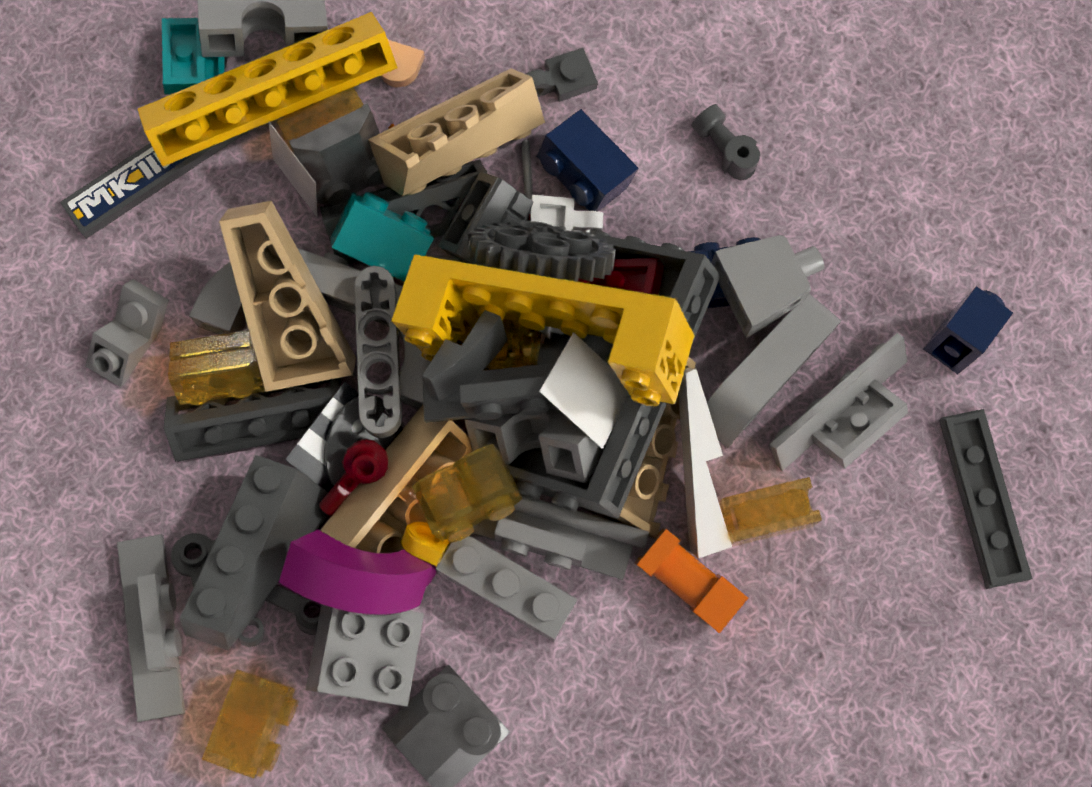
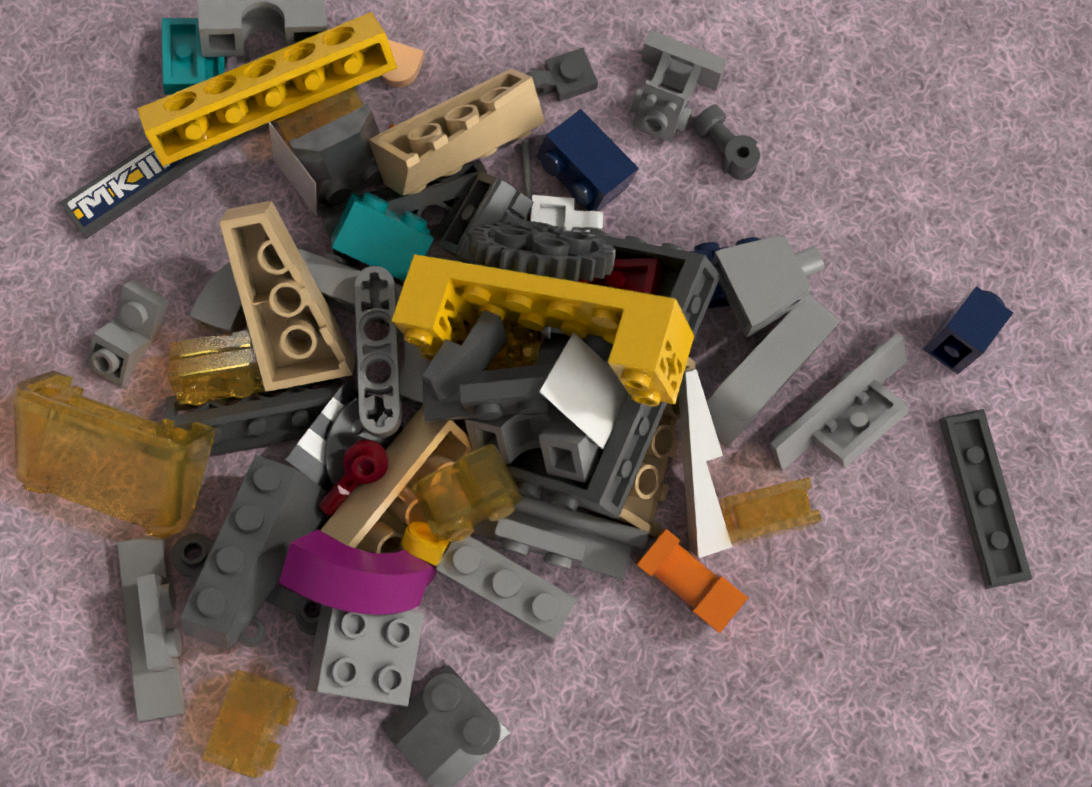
none -> clear yellow windscreen [13,370,216,538]
none -> light grey tile [630,30,727,142]

